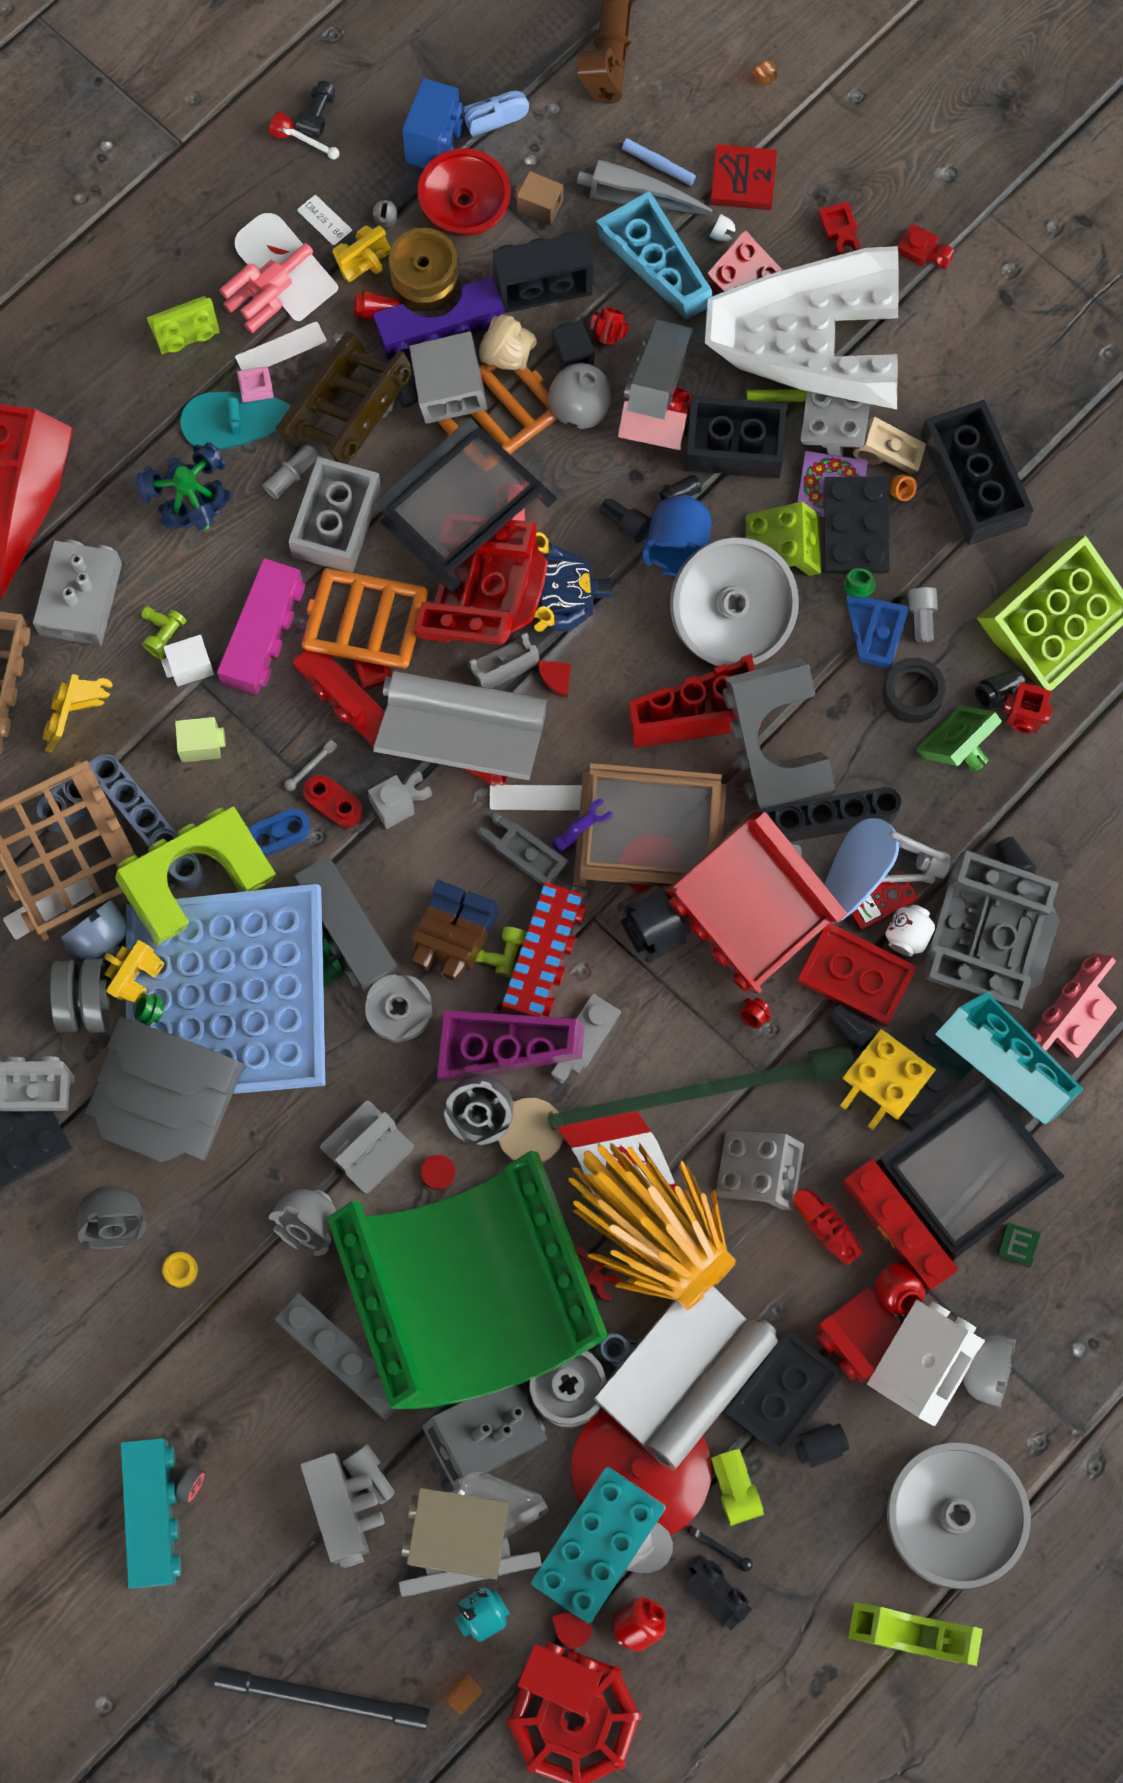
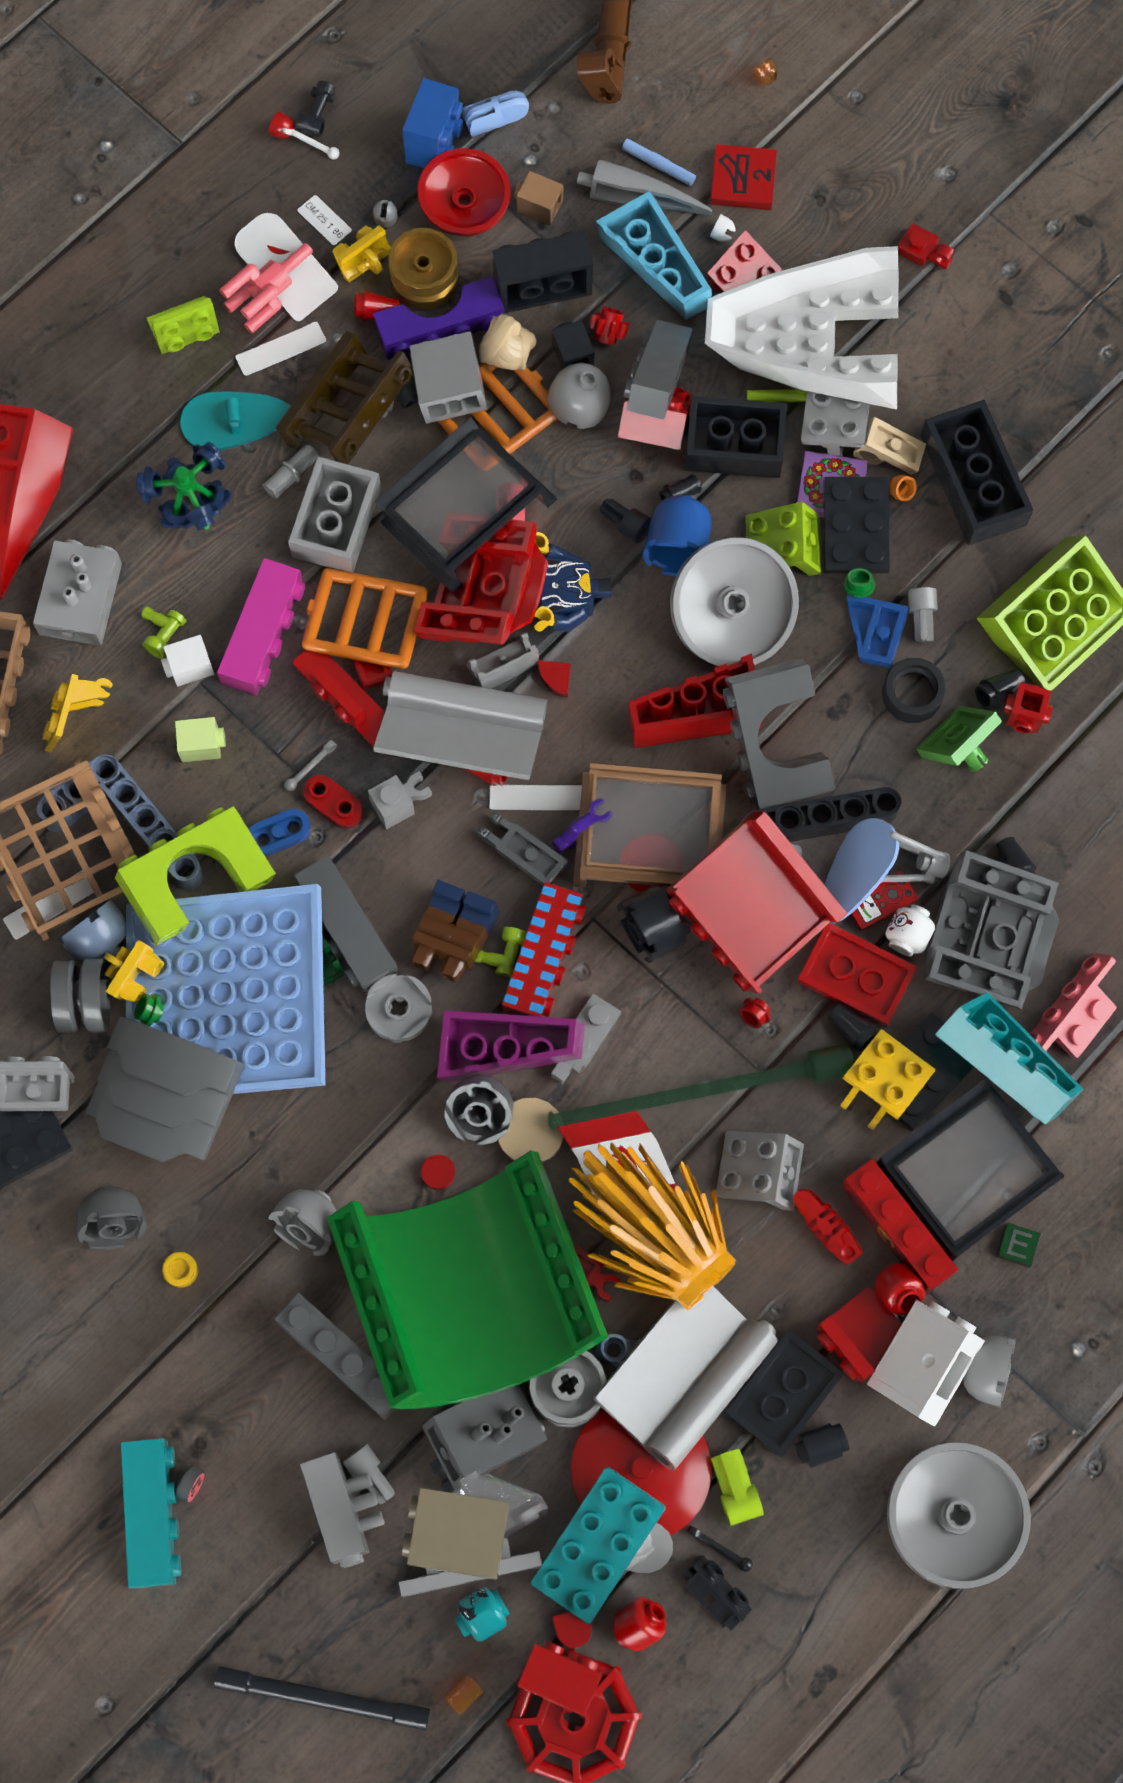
bright pink tile [237,366,274,403] -> none
light grey bracket [320,1101,414,1194] -> none
red plate [818,201,860,256] -> none
lime arch [848,1602,983,1666] -> none

